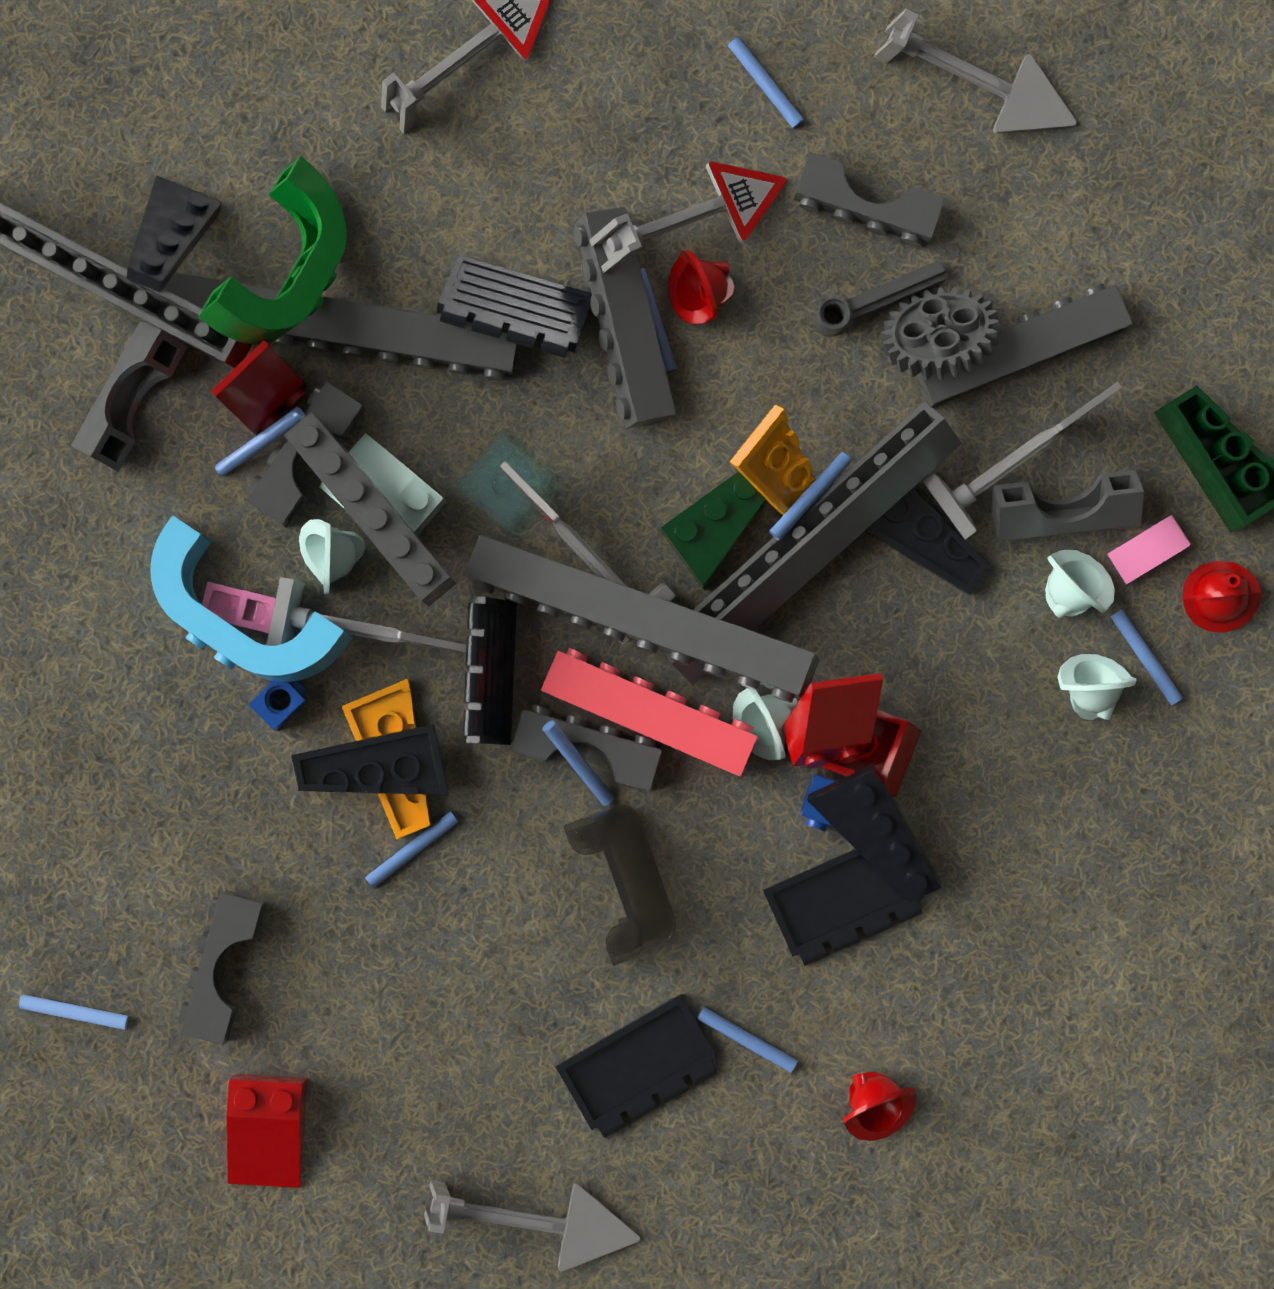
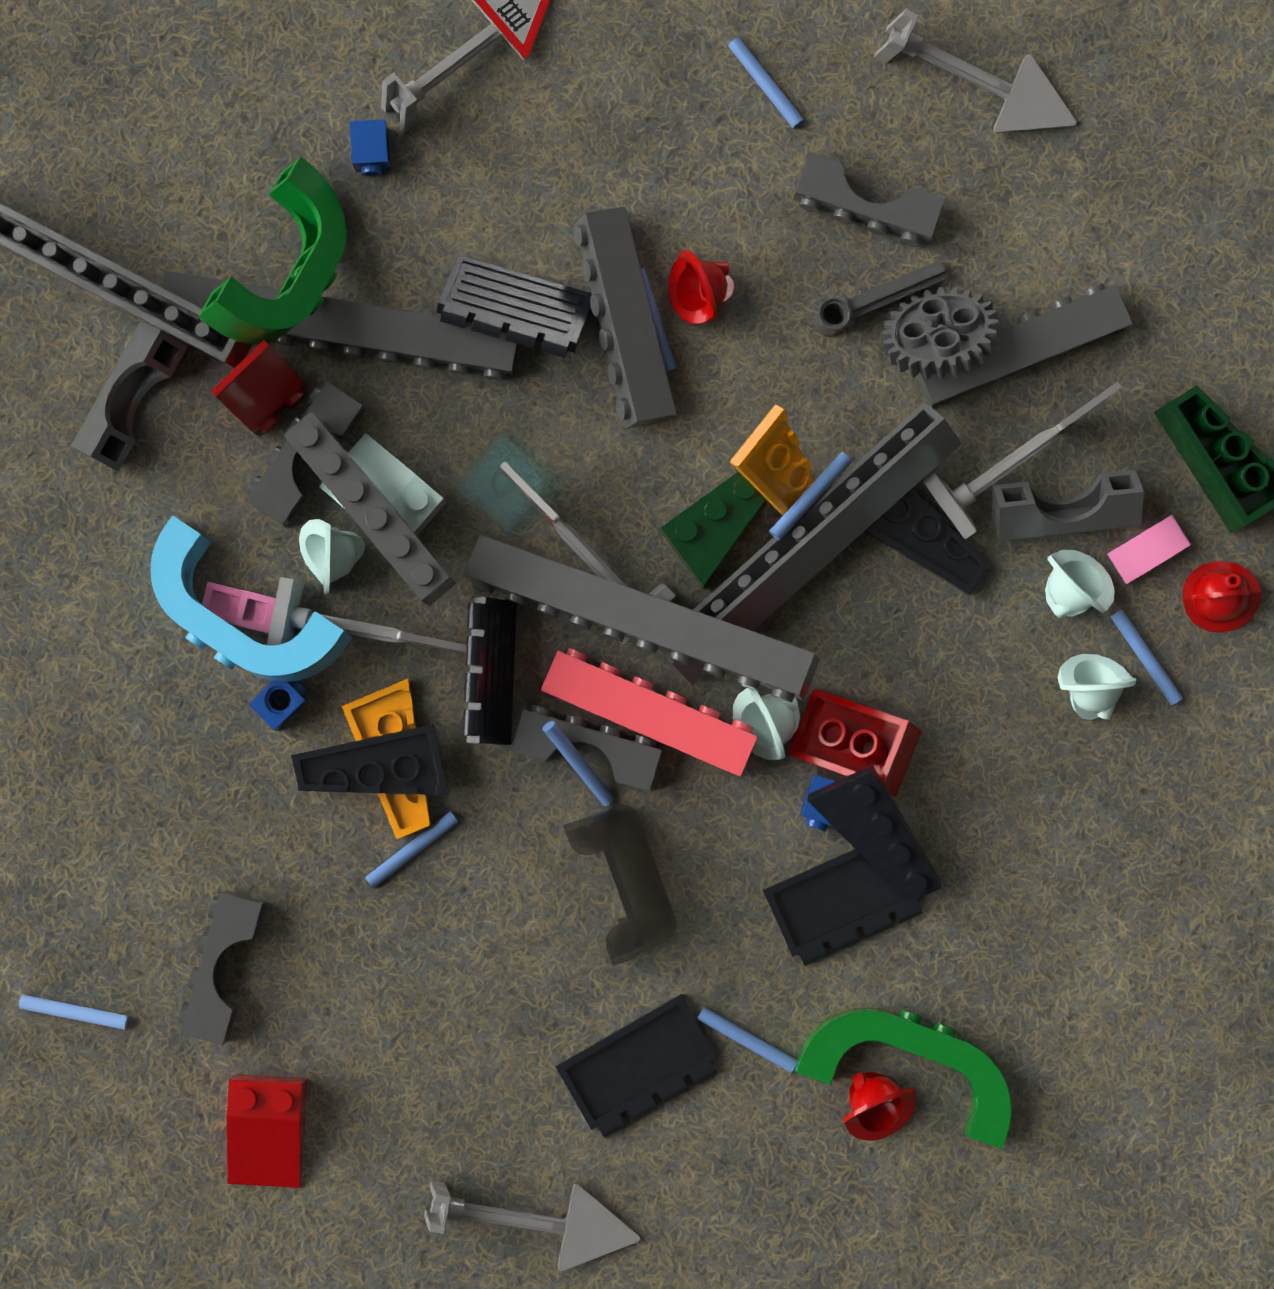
black wing [126,175,222,292] -> none
medium blue bar [215,407,305,477] -> none
light grey piece [589,161,787,273] -> none
red slope [782,673,883,768] -> none
none -> blue brick [349,119,391,177]
none -> green arch [794,1008,1011,1149]

